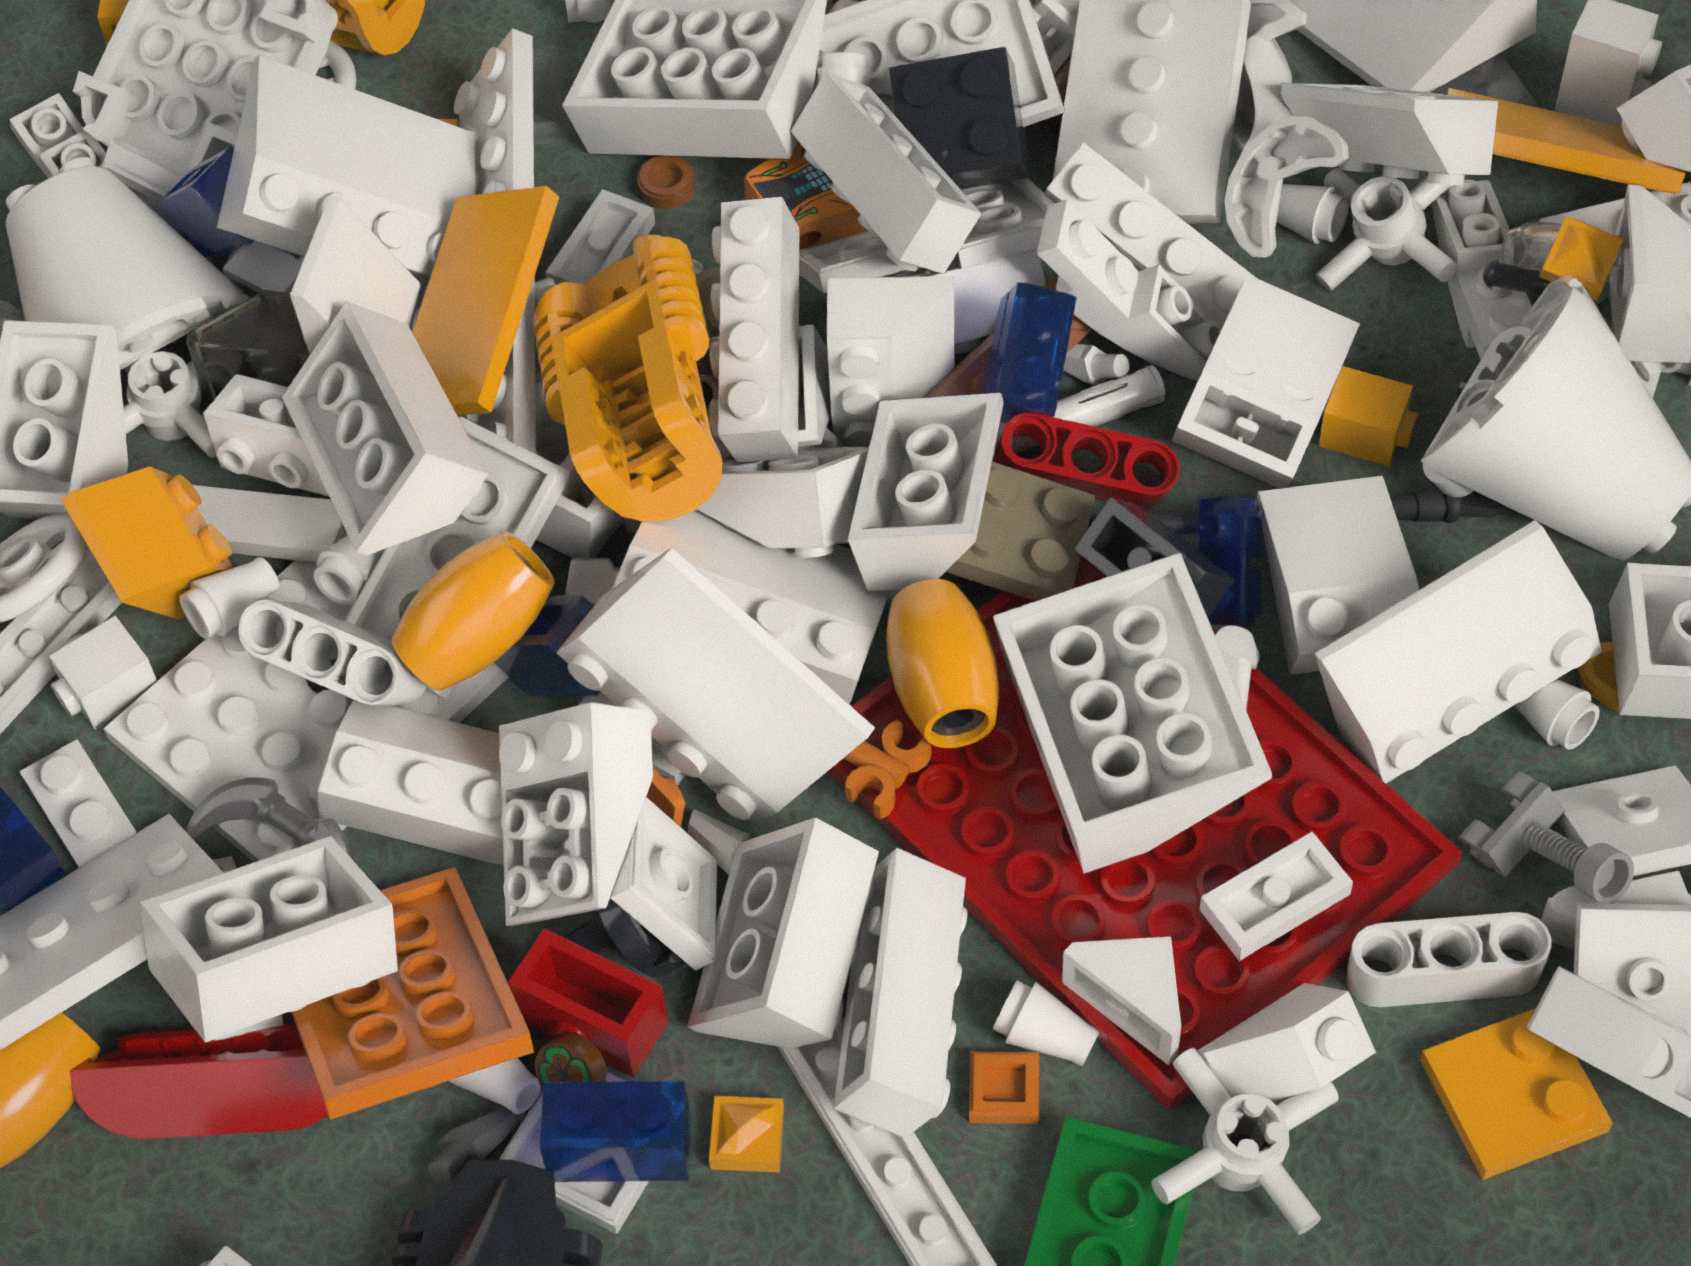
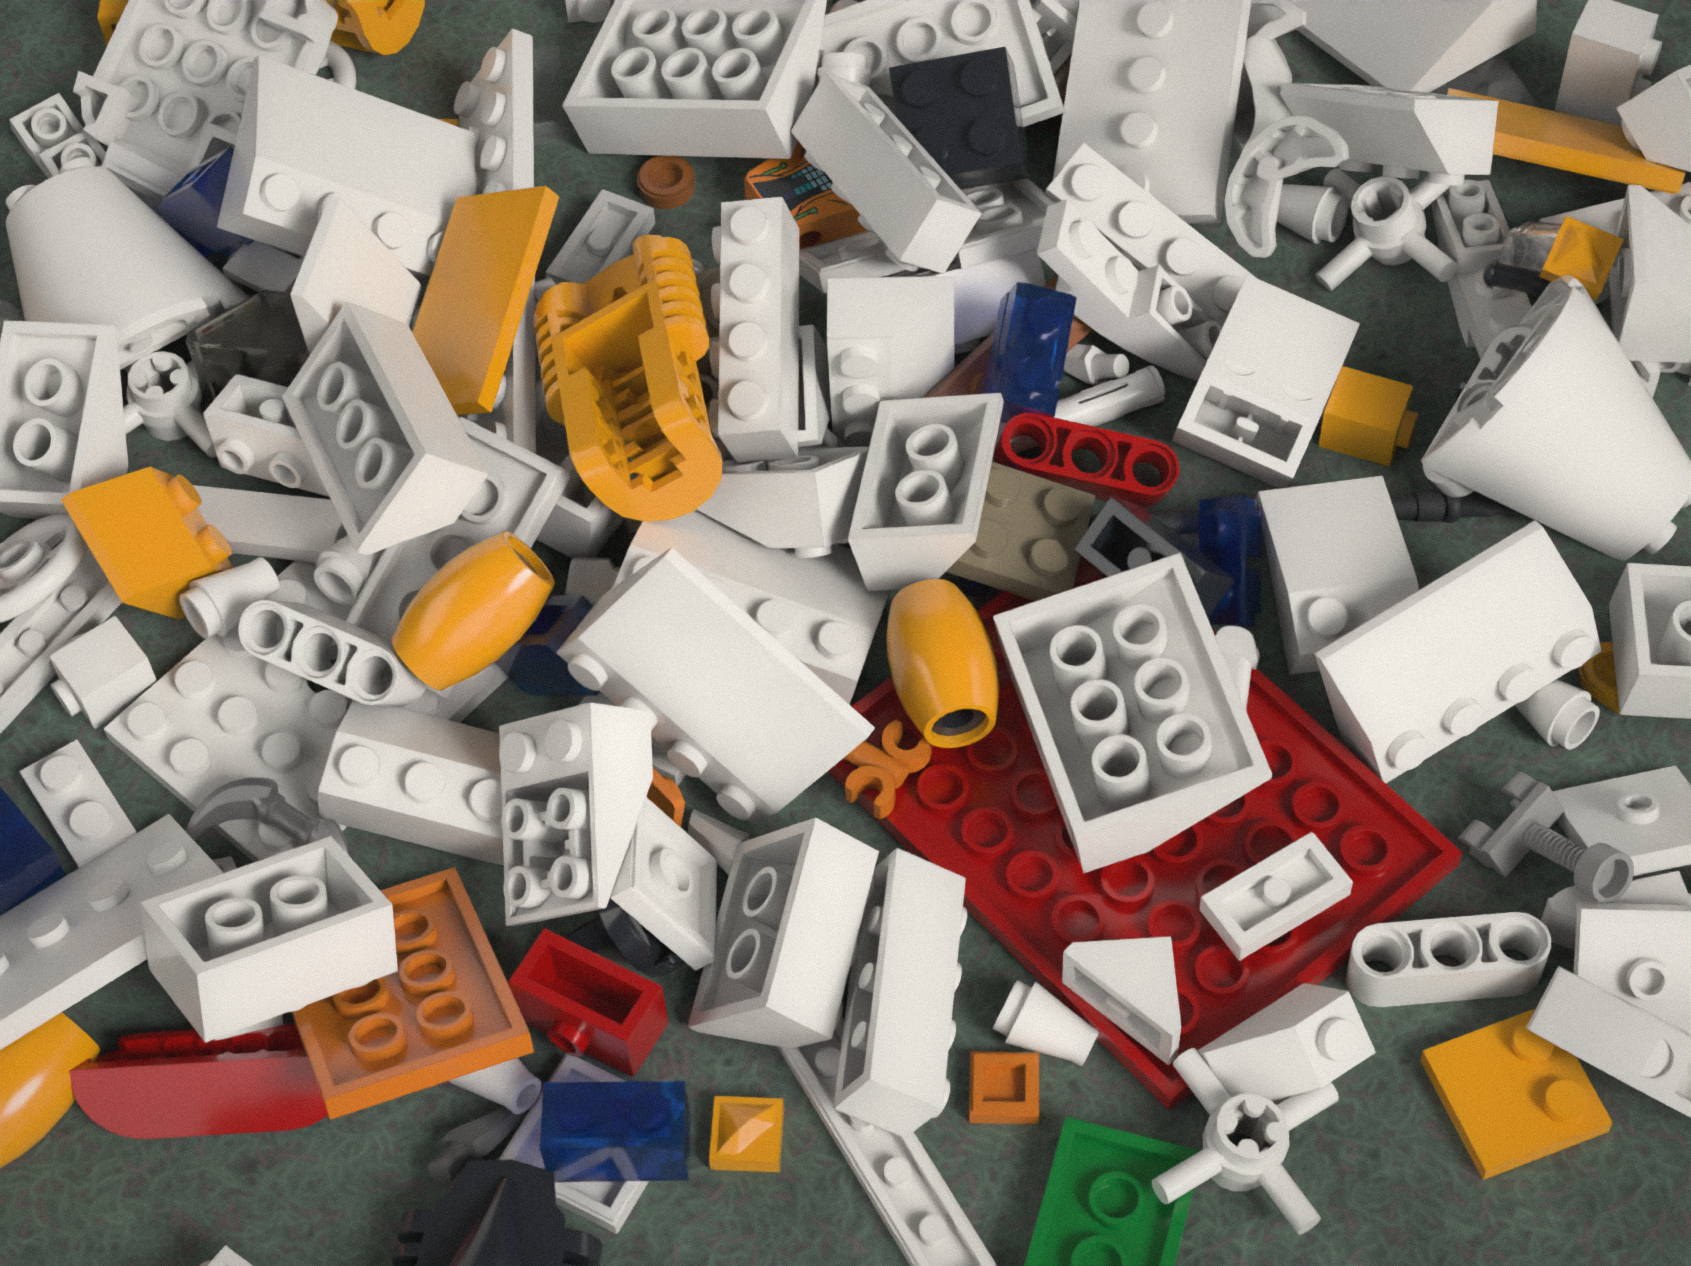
reddish brown tile [535,1032,607,1107] -> none

